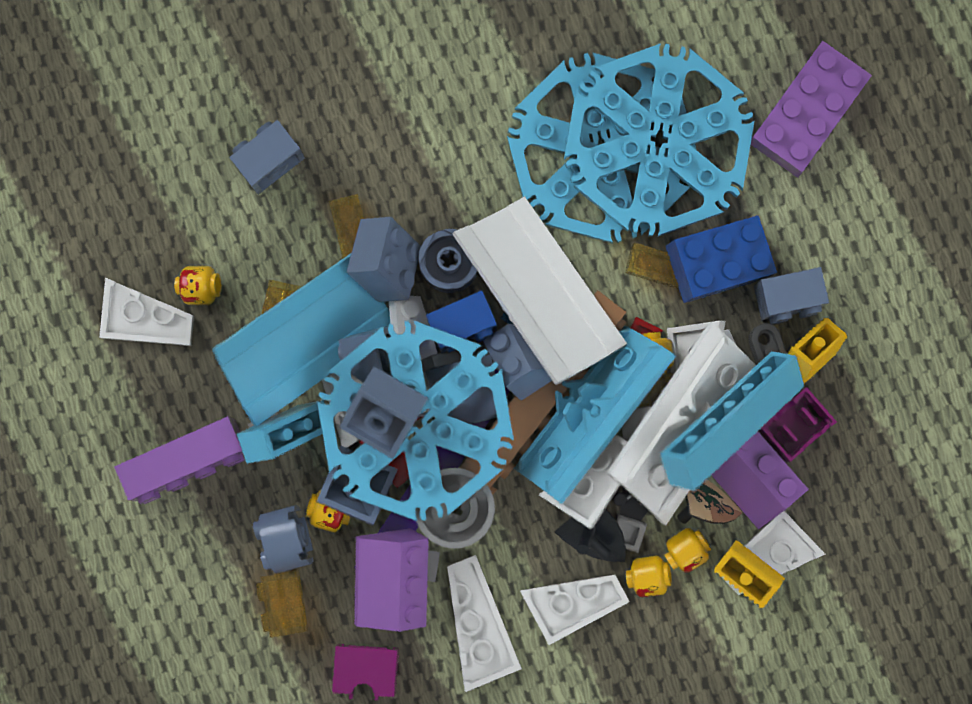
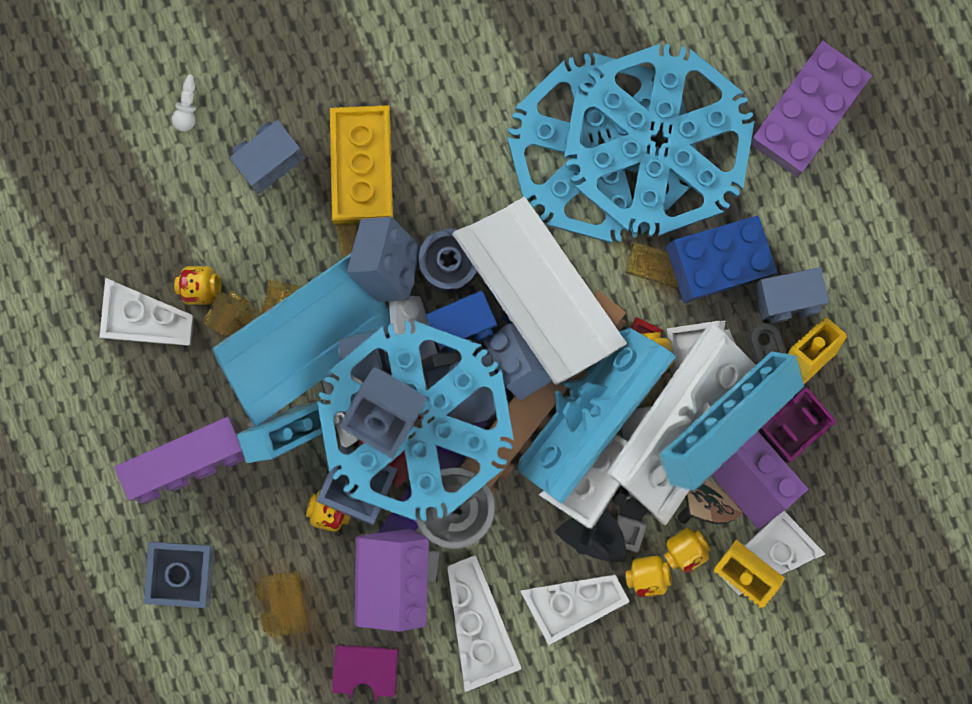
sand blue brick [253,505,313,574] -> none
none -> sand blue brick [144,542,215,608]
none -> white bar [172,74,196,132]
none -> clear yellow brick [203,290,252,338]
none -> yellow tile [330,105,393,224]

